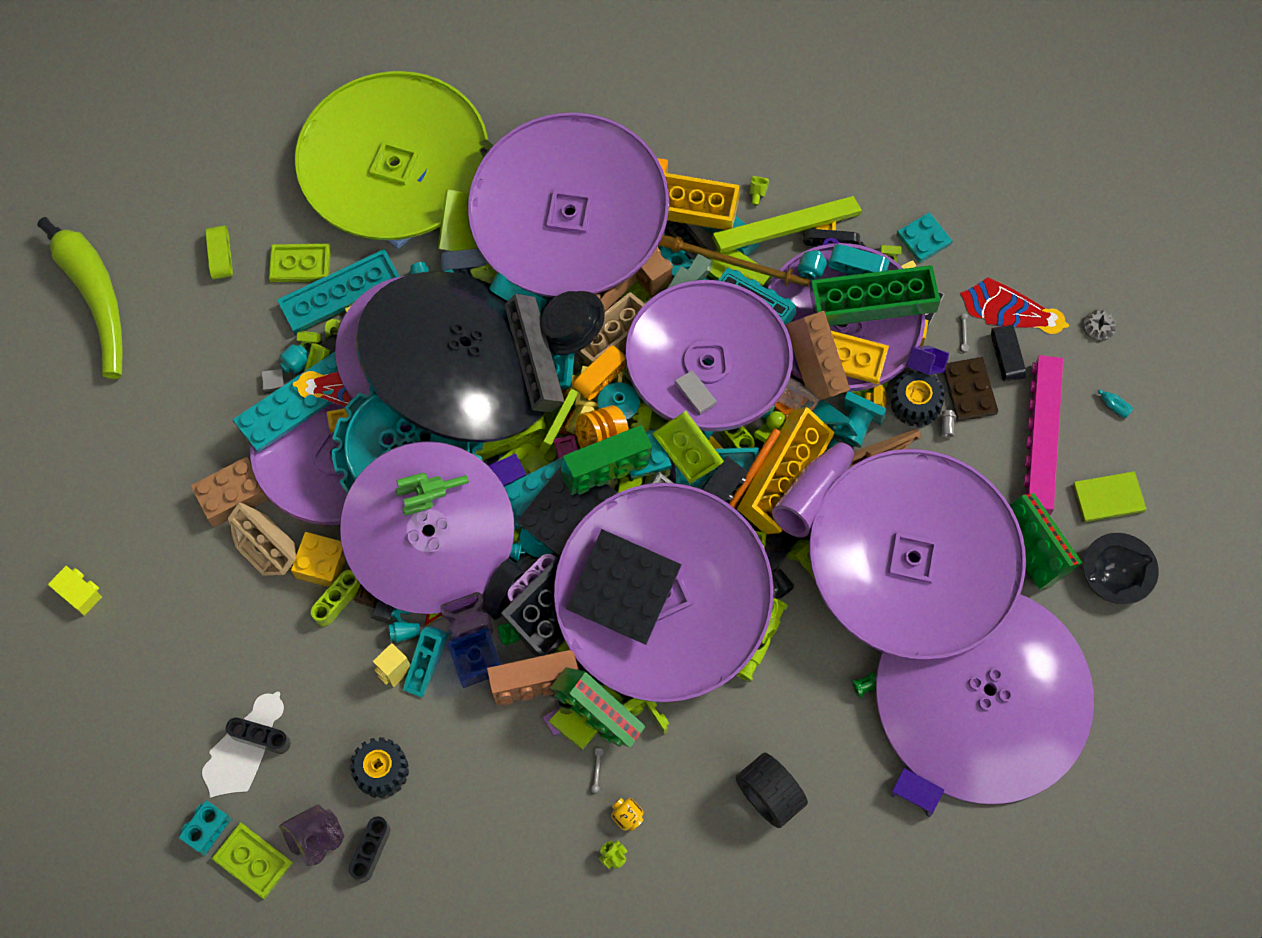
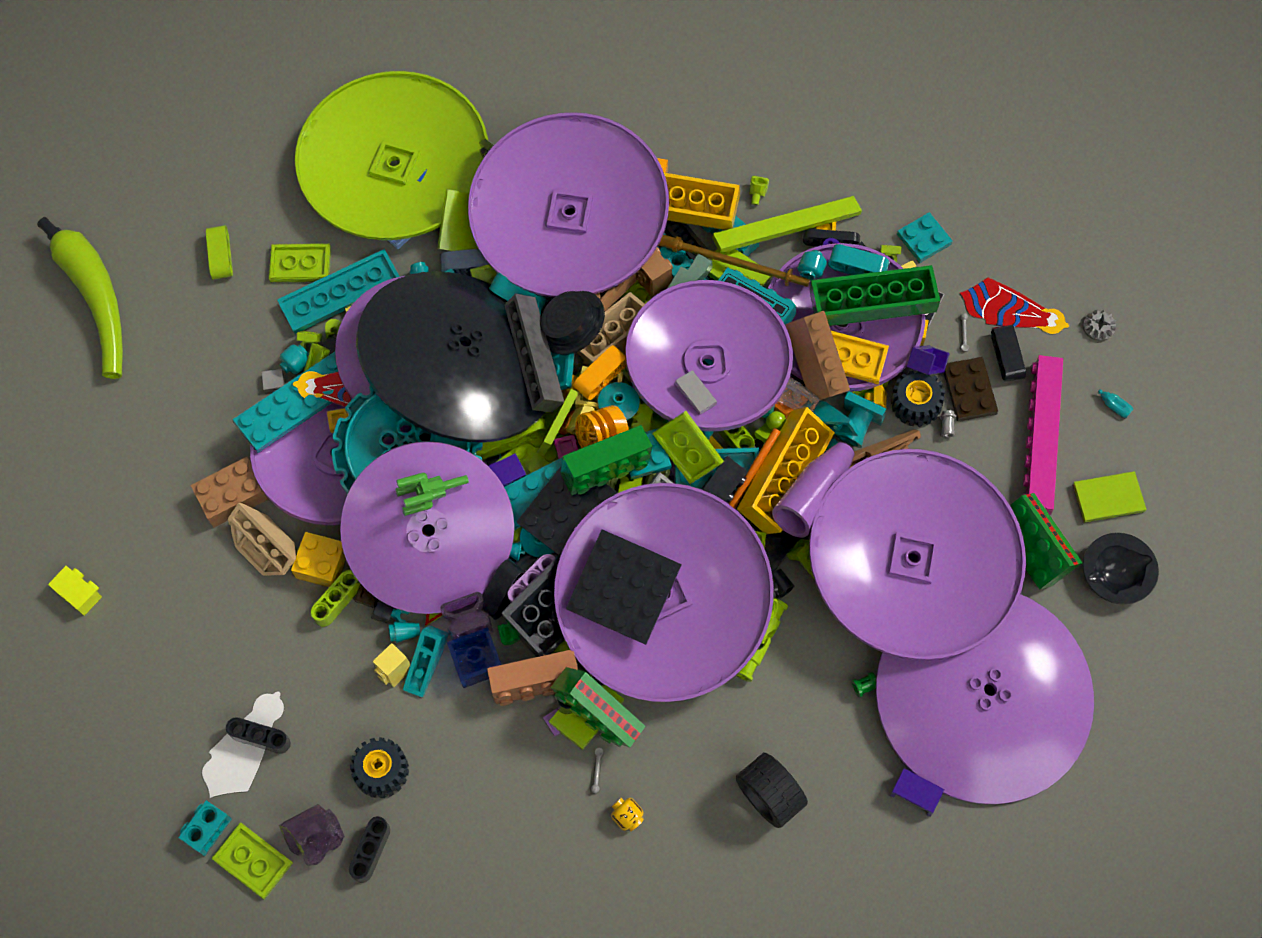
lime gear [599,840,628,869] -> none
lime bracket [623,698,669,734] -> none

